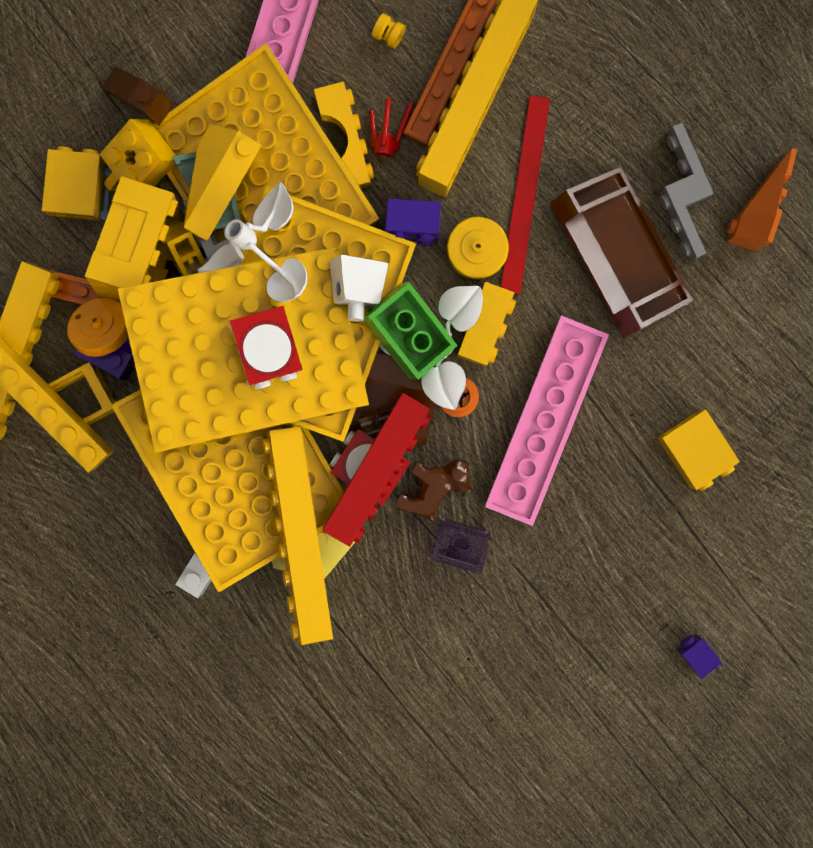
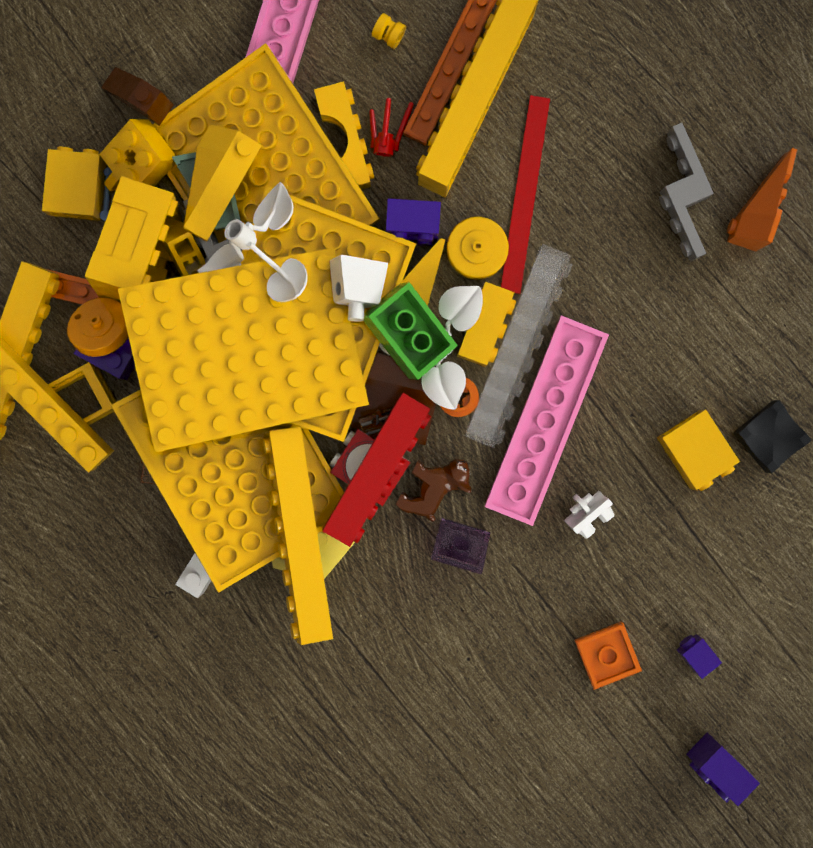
panel [228,306,303,390] -> none
reddish brown slope [550,167,693,338] -> none
none -> yellow slope [402,238,445,306]
none -> clear brick [464,244,573,448]
none -> white hips [564,491,614,539]
none -> orange plate [574,621,642,690]
none -> dark purple brick [686,732,760,806]
none -> black brick [733,400,812,473]

